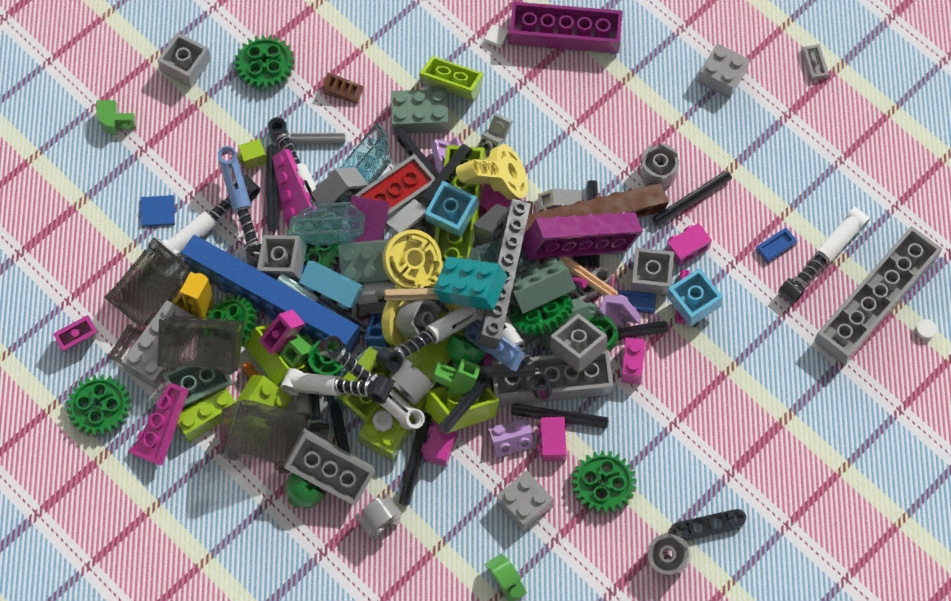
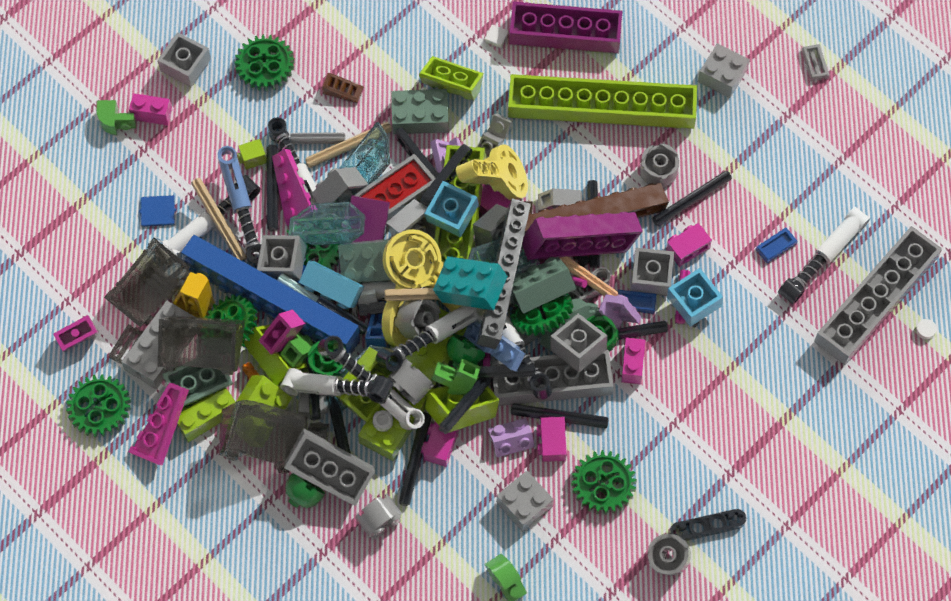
none -> dark pink brick [129,93,172,126]
none -> tan axle [191,178,247,261]
none -> tan axle [305,122,392,168]
none -> lime brick [508,74,697,129]

